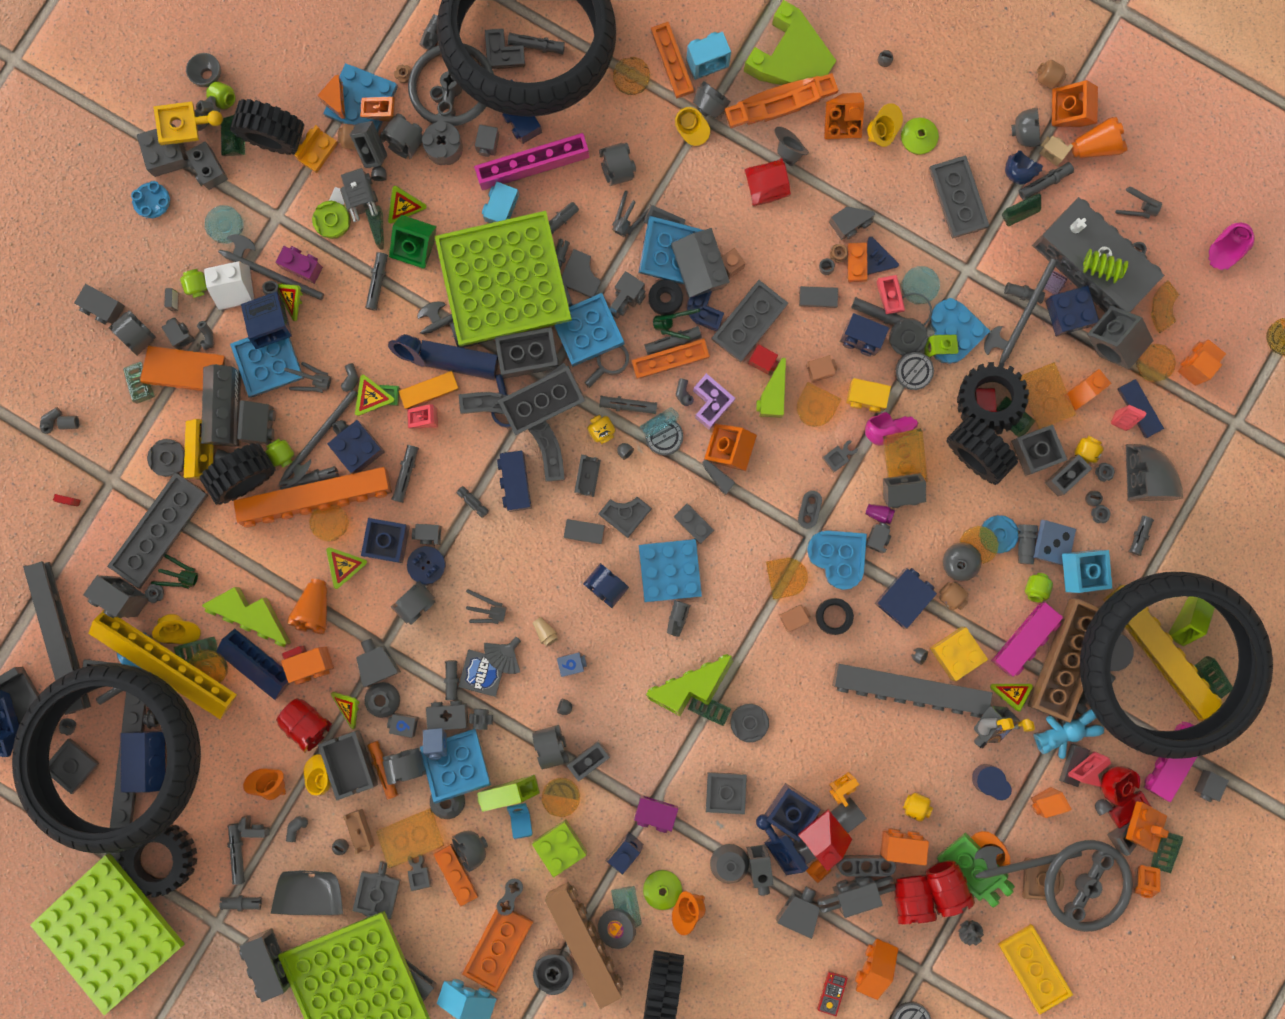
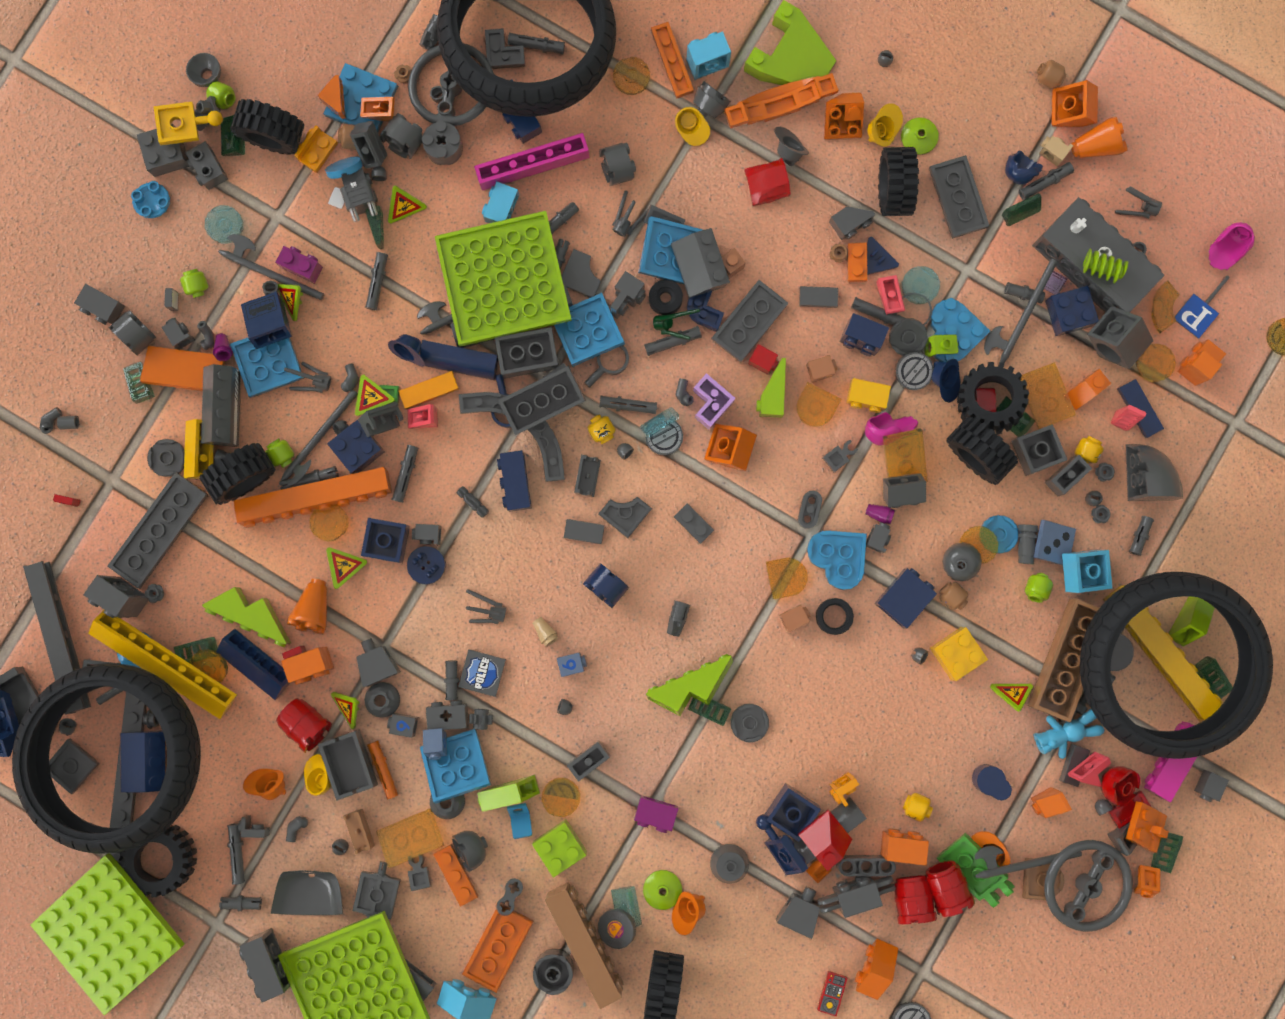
dark green plant [151,554,198,589] -> none
yellow piece [152,614,201,644] -> none
white slope [204,261,254,310] -> none
dark grey slope [237,400,276,445] -> none
lime tile [312,200,351,239] -> none
dark grey brick [382,748,426,785] -> none
green slope [389,215,437,269] -> none
dark grey brick [391,580,435,625] -> none
dark grey brick [475,125,500,157] -> none
dark grey hand [484,637,521,674] -> none
dark grey brick [532,725,569,769] -> none
dark blue torso [605,832,644,875] -> none
orange plate [631,339,710,379] -> none
dark azure plate [639,539,702,602] -> none
dark grey slope [702,459,735,495] -> none
dark grey plate [706,772,747,814] -> none
dark grey torso [746,844,774,896] -> none
dark grey hinge [819,258,835,275] -> none
dark grey brick [832,663,993,718] -> none
dark grey gear [958,920,984,946] -> none
torso [974,706,1035,749] -> none
dark pink brick [991,602,1063,677] -> none
yellow tile [998,924,1073,1015] -> none
dark grey cylinder [1011,108,1040,147] -> none
none -> magenta cone [213,333,233,361]
none -> dark azure tile [325,156,363,179]
none -> dark grey hinge [358,401,403,437]
none -> black tyre [878,147,919,216]
none -> dark blue piece [931,359,961,403]
none -> blue piece [1173,276,1229,339]

